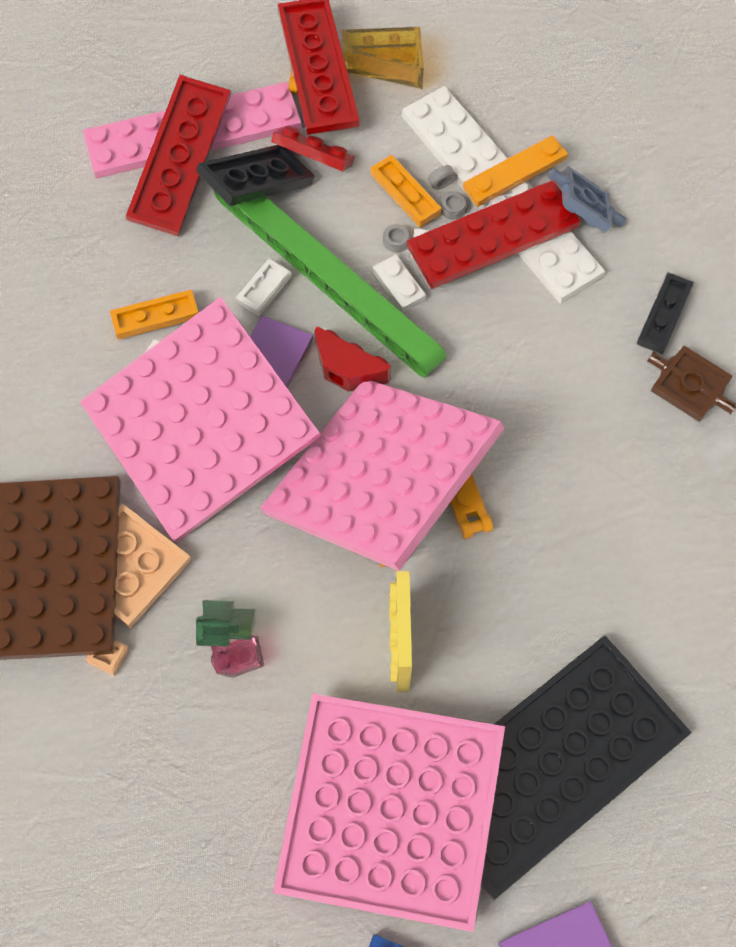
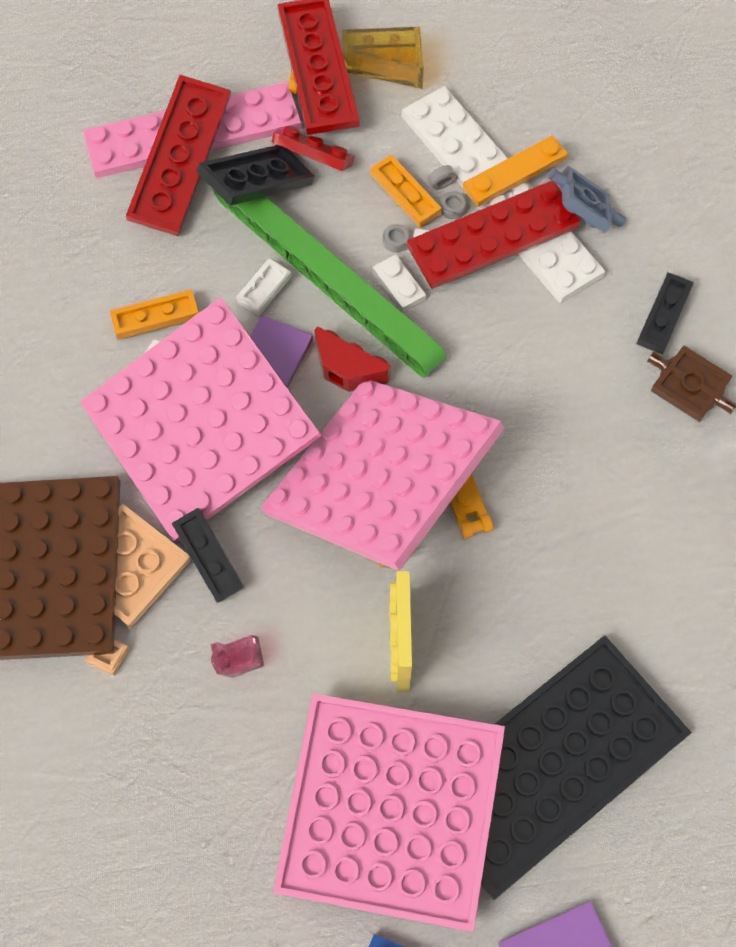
clear green piece [196,600,255,647] -> none
none -> black plate [172,508,245,603]

